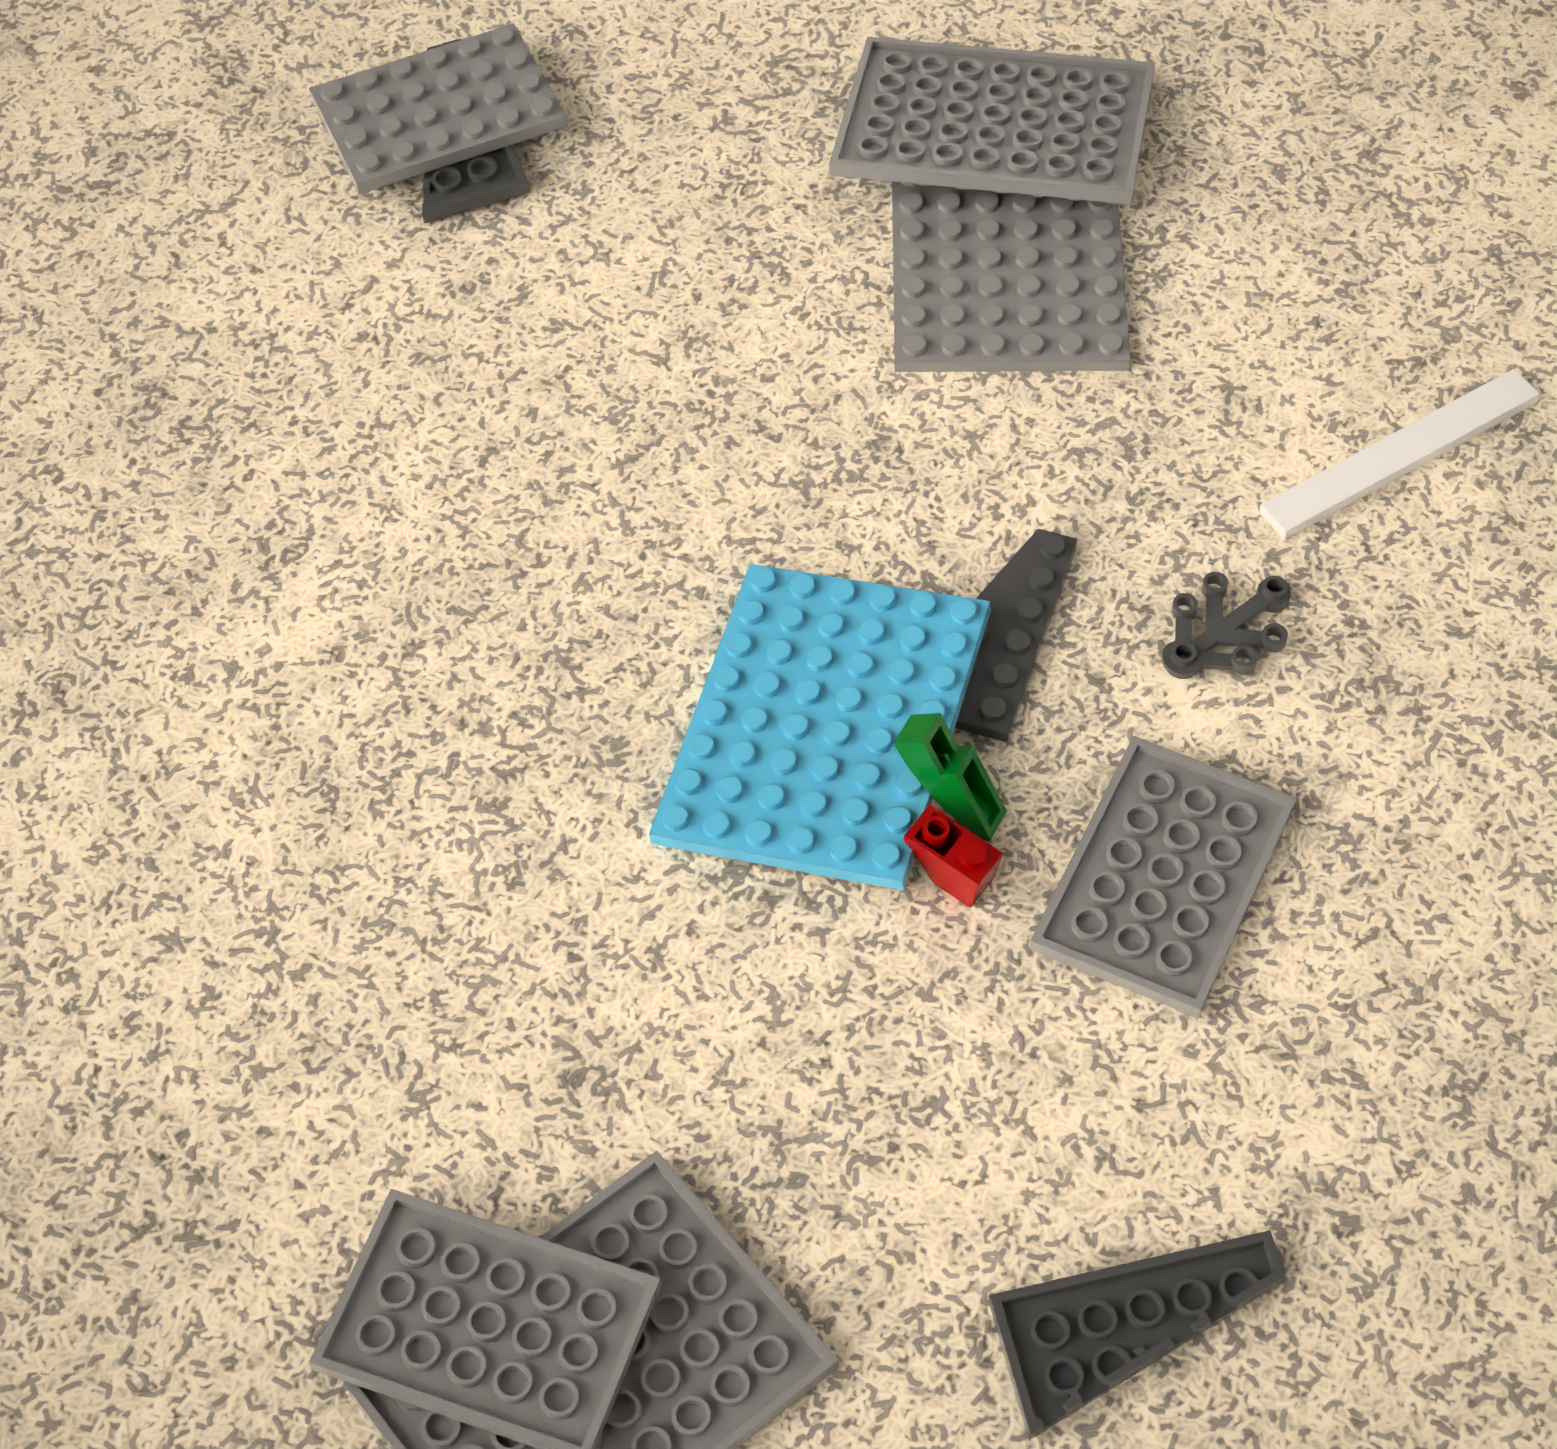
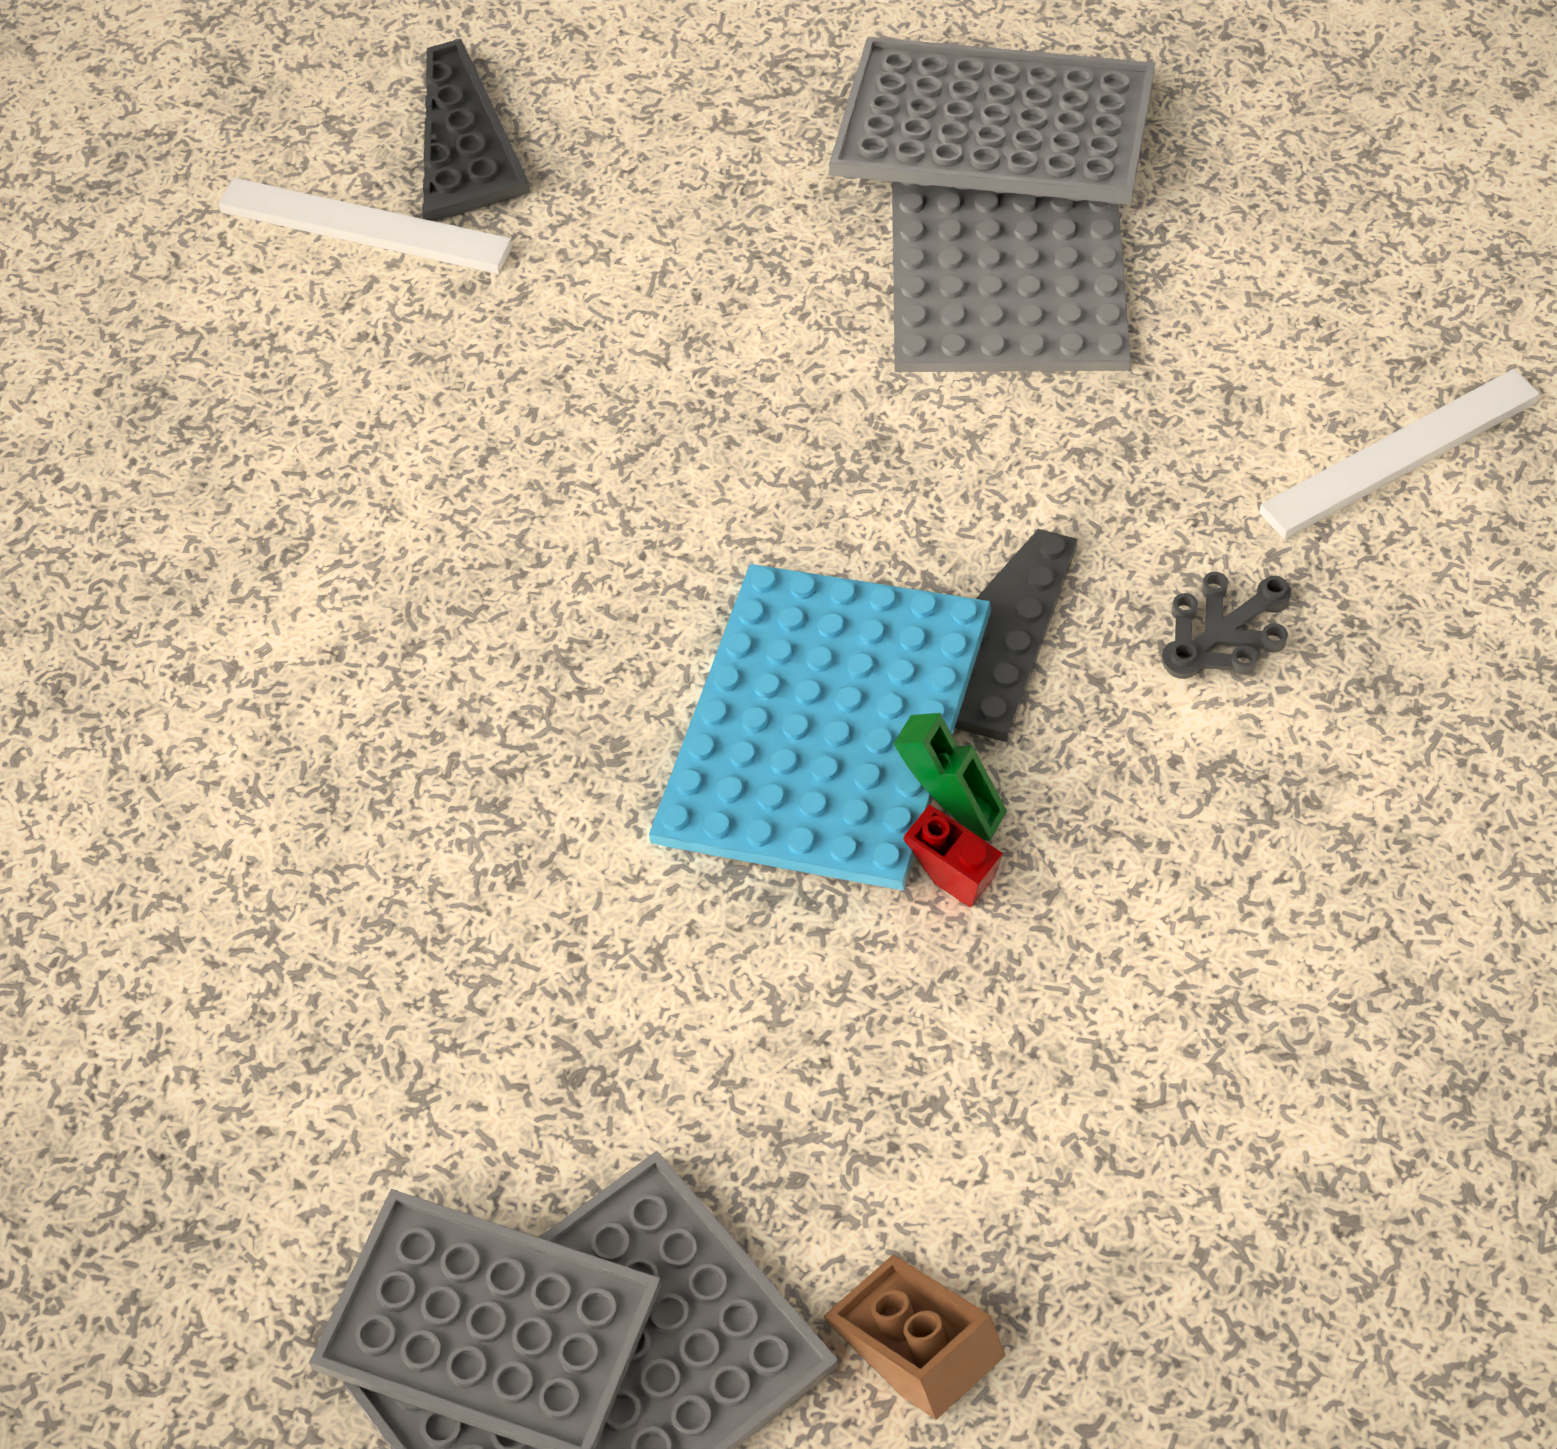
light grey plate [309,23,567,194] -> none
dark grey wing [989,1230,1286,1440] -> none
light grey plate [1029,736,1297,1018] -> none
none -> white tile [219,177,512,274]
none -> medium nougat slope [824,1255,1006,1420]

